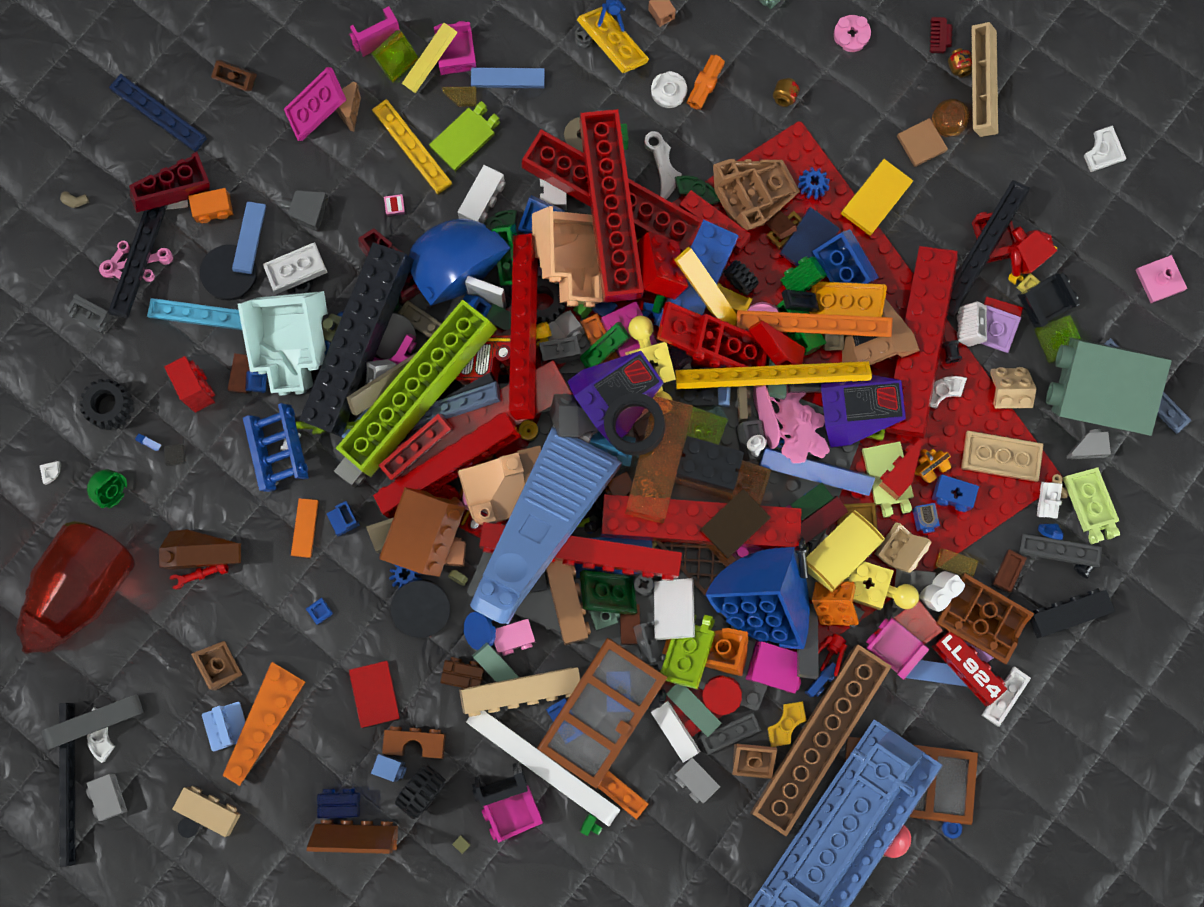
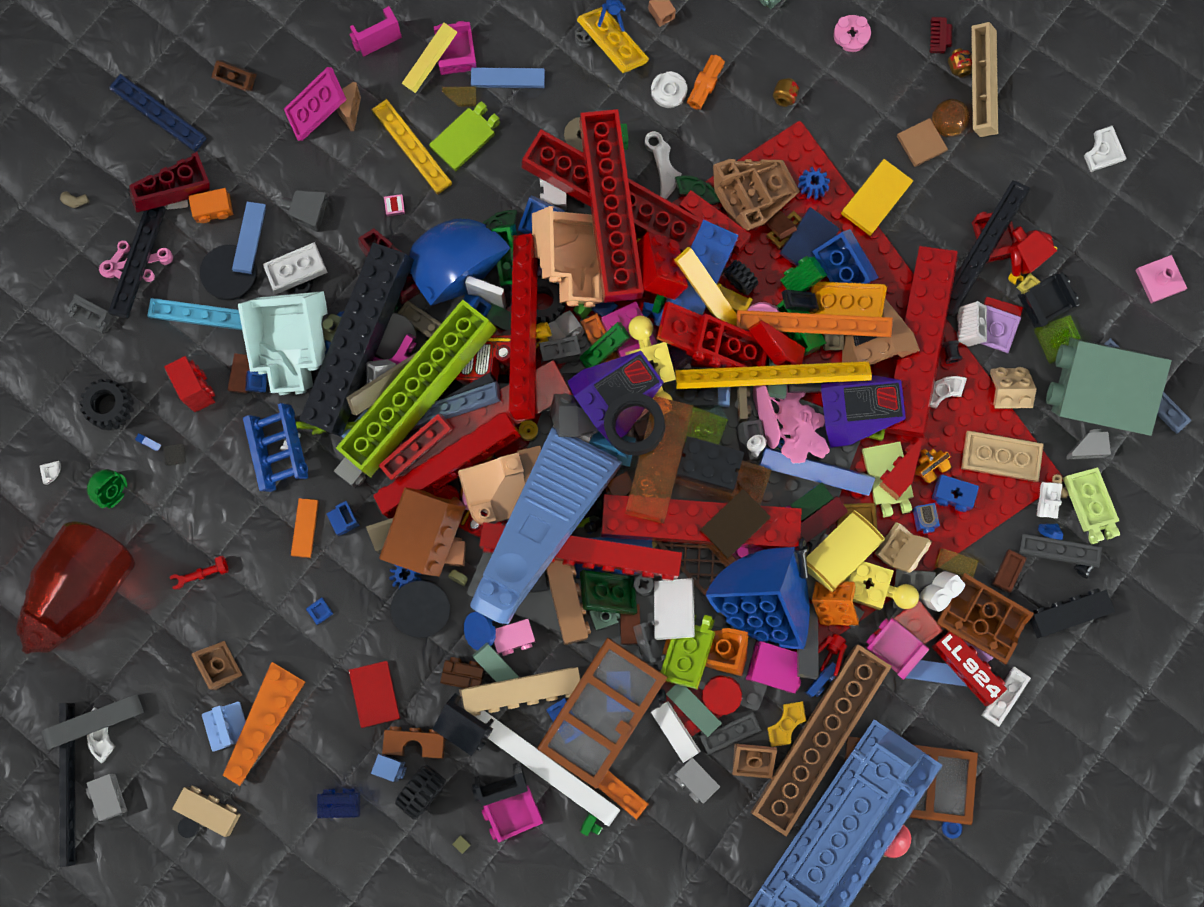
reddish brown wedge [159,529,241,570] -> none
dark orange piece [307,819,398,854] -> none
clear neon green tile [371,29,419,82] -> none
white brick [458,165,506,224] -> none
none -> black panel [432,693,494,756]

